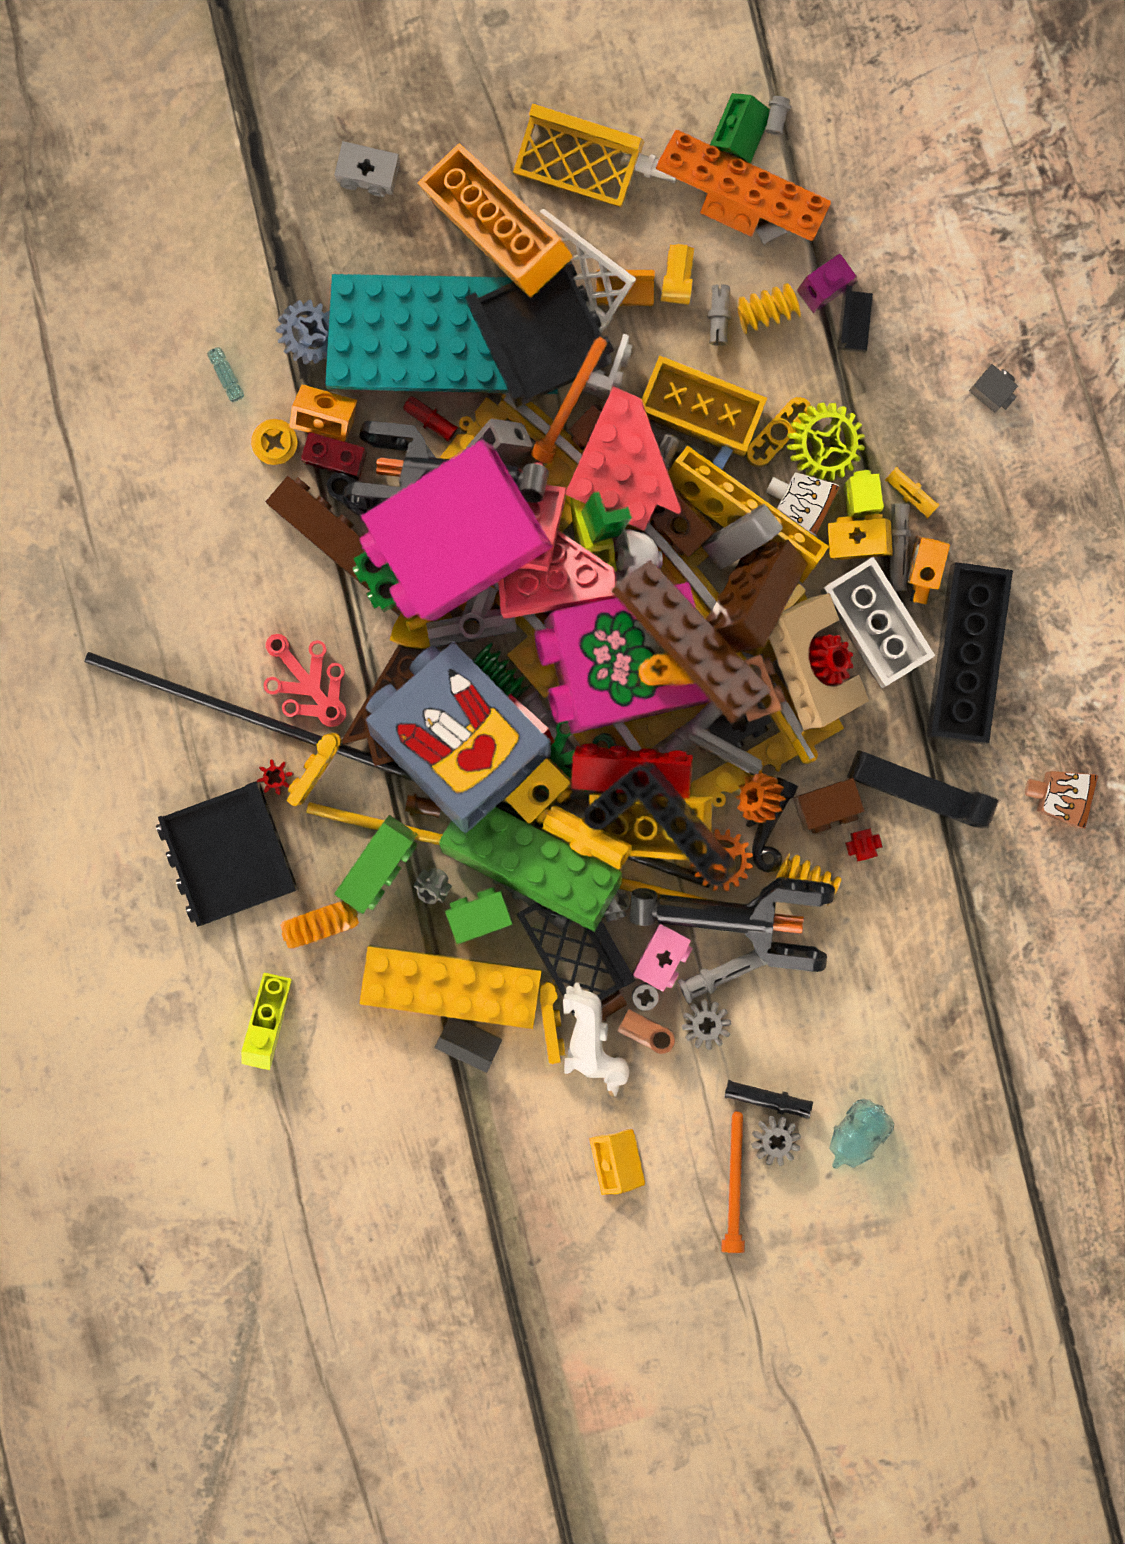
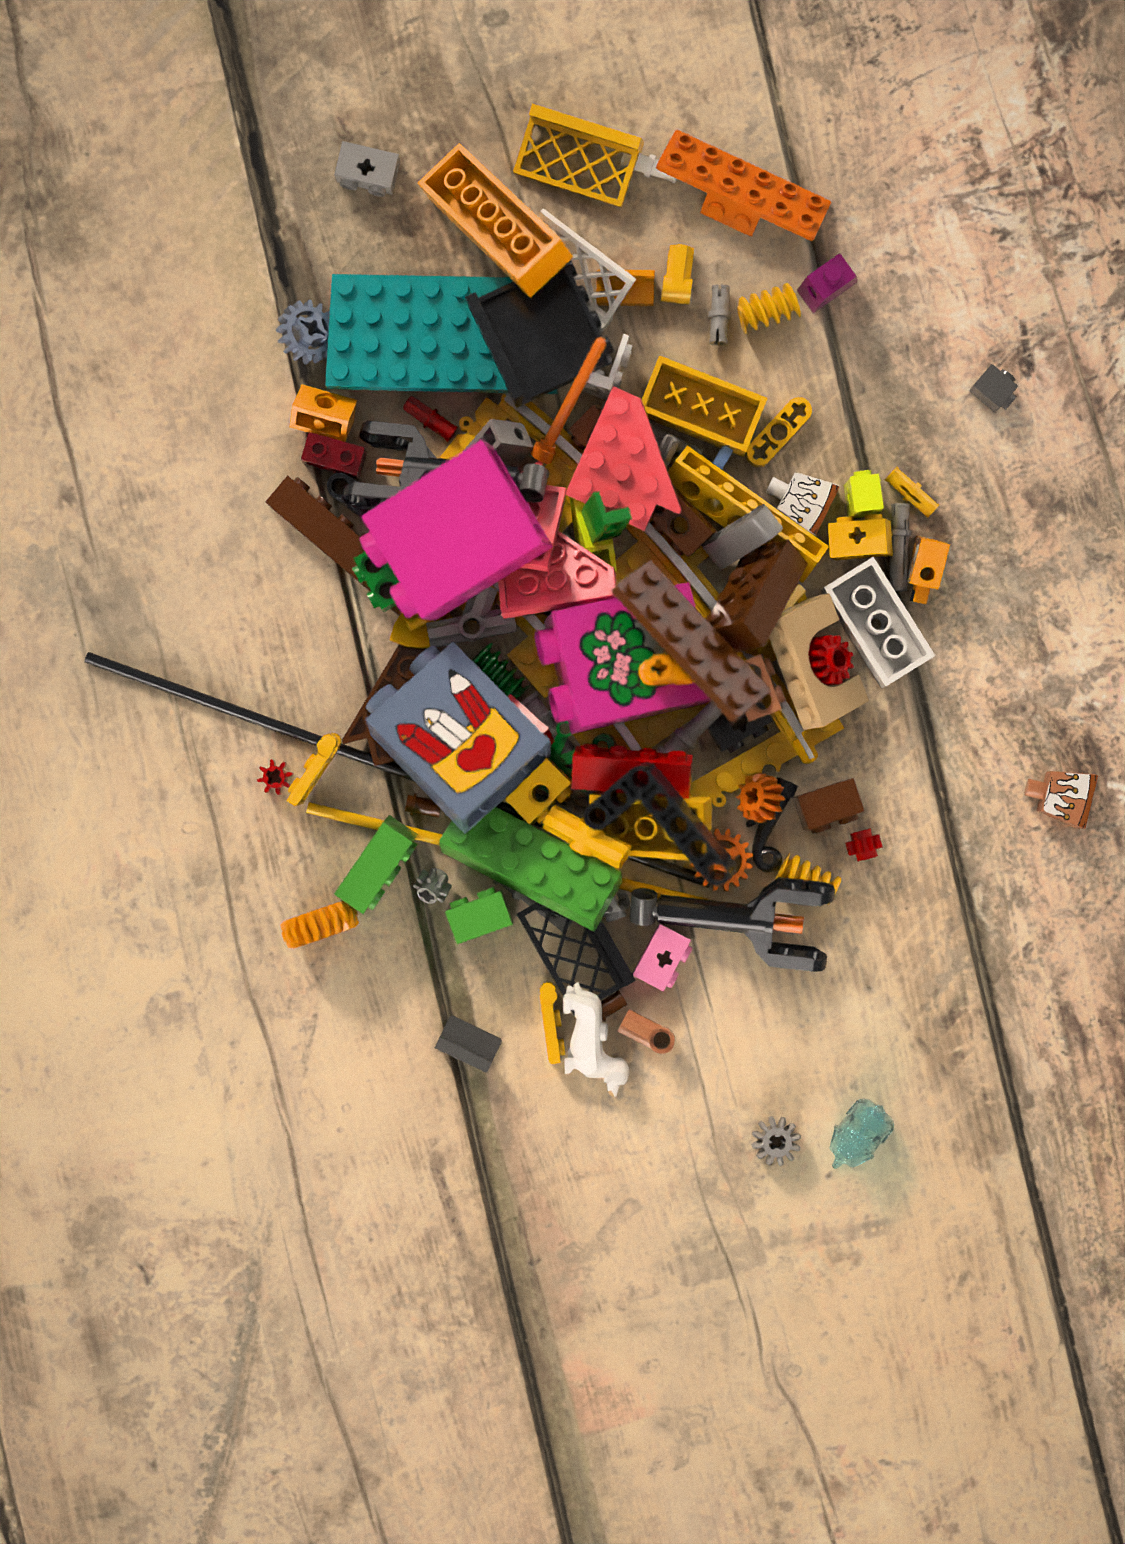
black panel [156,781,299,927] -> none
clear light blue axle [207,347,244,402] -> none
neon yellow slope [241,972,292,1070] -> none
yellow gear [251,419,298,466] -> none
coral plant [264,634,347,727] -> none
yellow brick [359,945,542,1029] -> none
yellow panel [589,1129,645,1195] -> none
white cylinder [614,529,663,583] -> none
light grey bush [632,983,659,1011] -> none
light grey pin [678,950,766,1004] -> none
light grey gear [682,1000,731,1050] -> none
light grey axle [686,725,763,775] -> none
green panel [710,93,770,163] -> none
orange piece [721,1111,745,1253] -> none
black pin [724,1080,813,1119] -> none
light grey pin [756,222,791,245] -> none
light grey pin [765,96,791,135] -> none
neon yellow gear [787,403,865,481] -> none
black panel [837,285,873,352] -> none
black beam [847,750,999,828] -> none
black brick [926,562,1013,745] -> none

